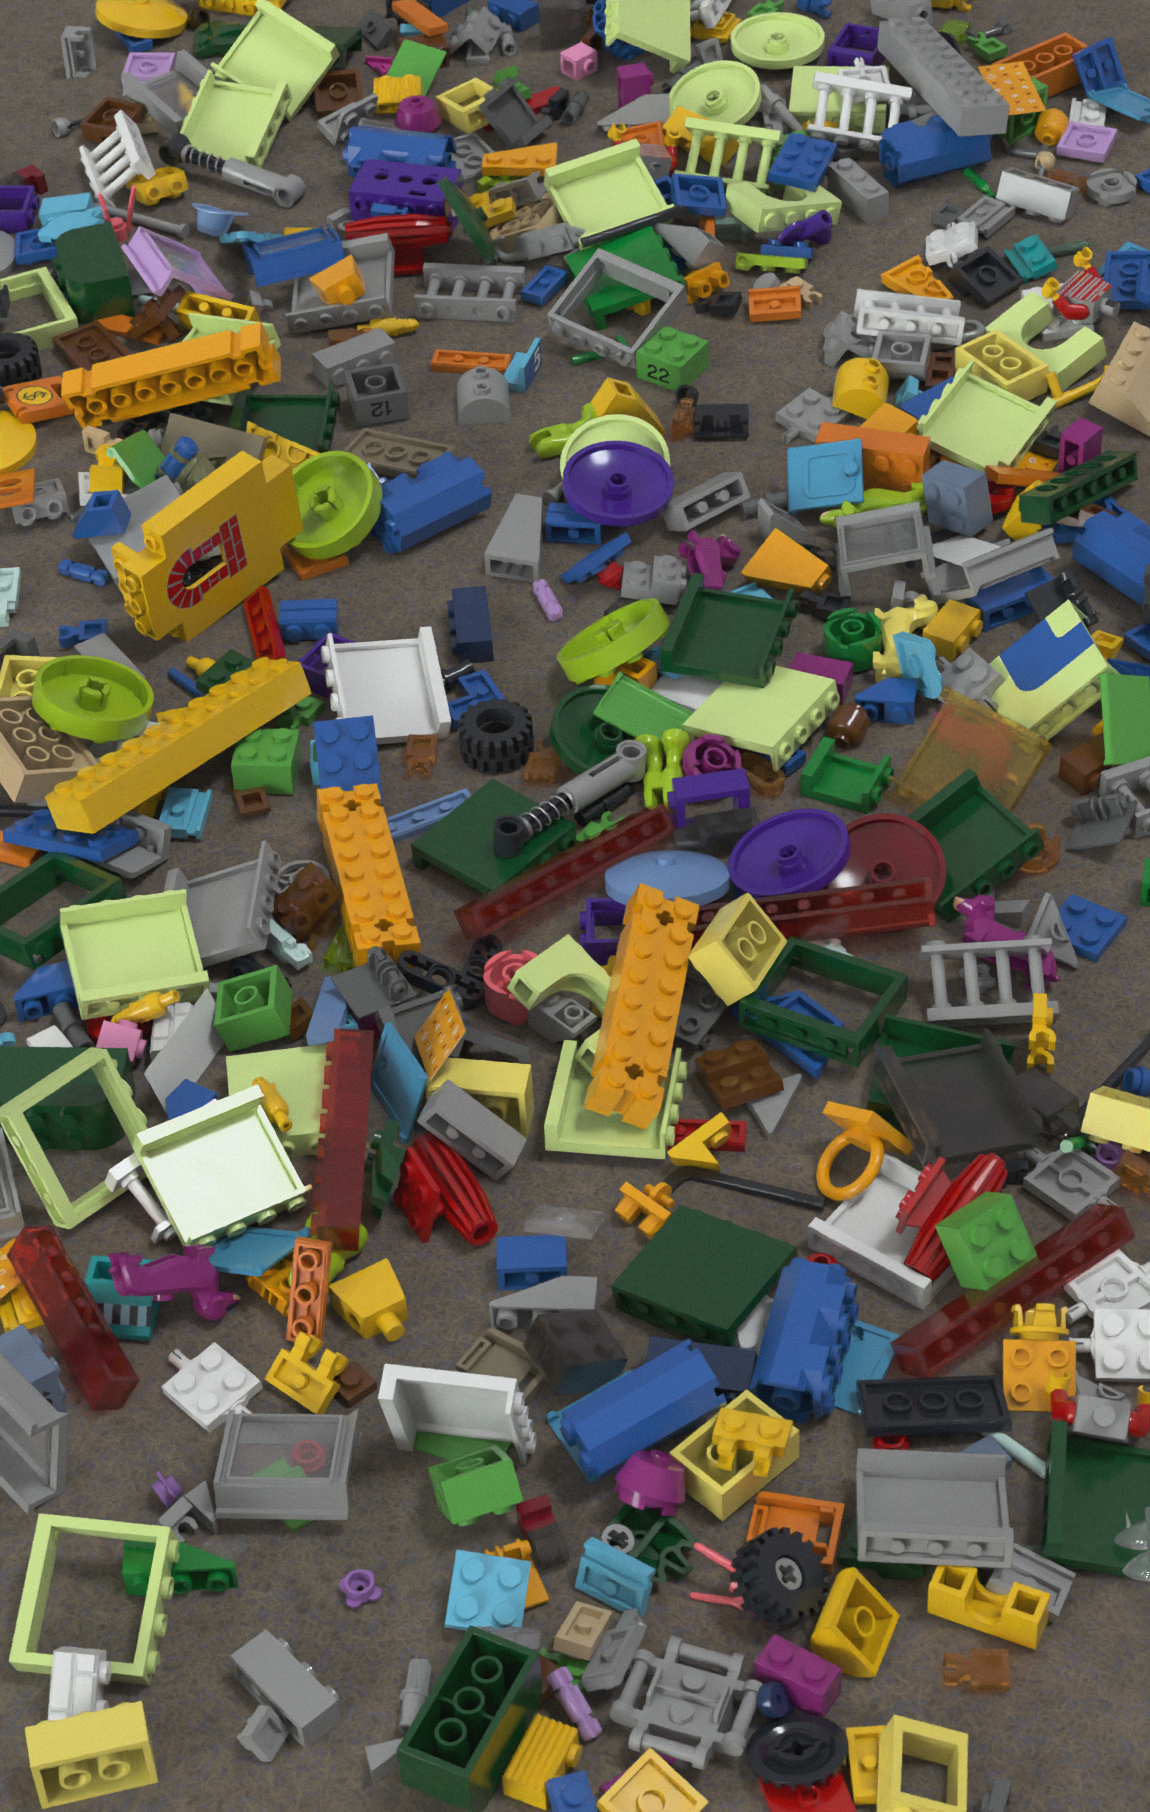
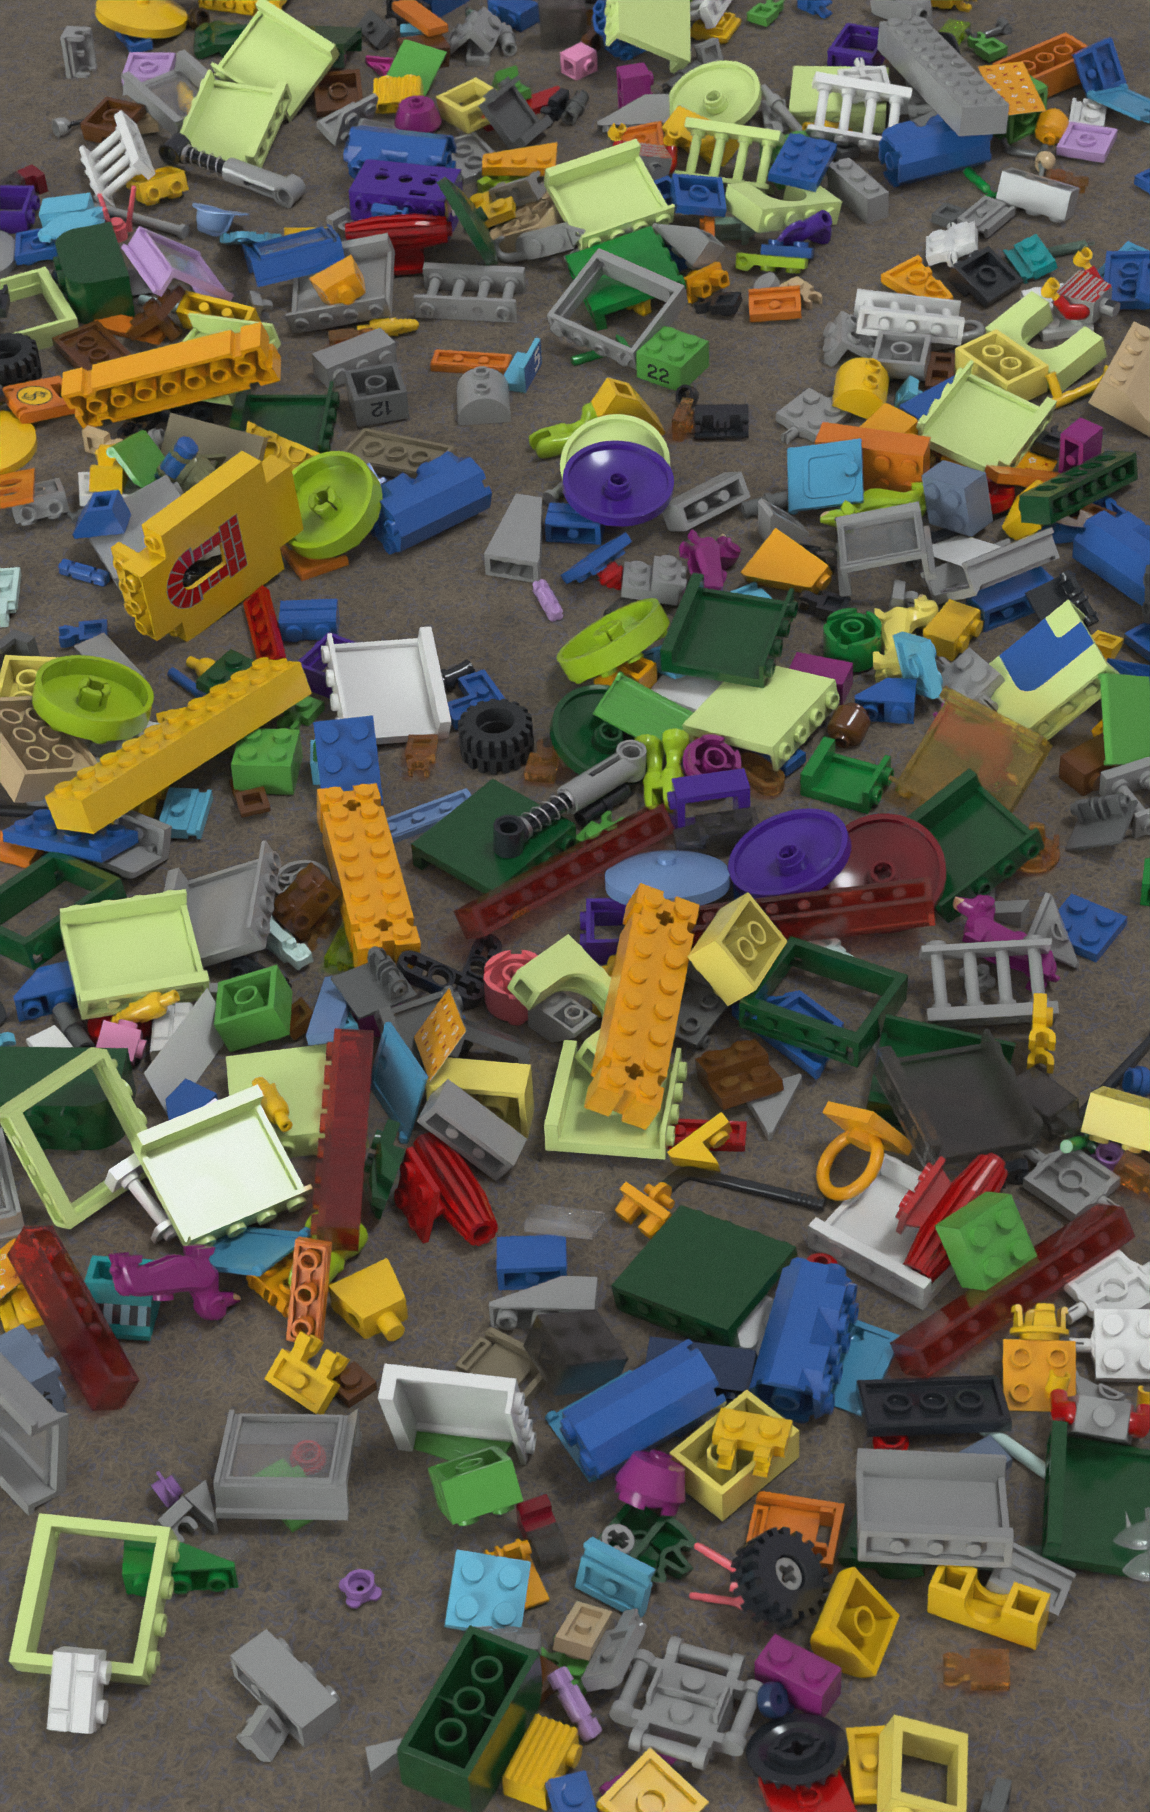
light yellow brick [25,1701,158,1809] -> none
white plate [161,1342,263,1433] -> none
light grey axle [398,1658,432,1735] -> none
dark blue brick [447,586,494,664] -> none
blue plate [521,265,569,306] -> none
black piece [580,205,699,248] -> none
yellowish green dish [731,12,825,69] -> none
light grey plate [1086,168,1137,207] -> none

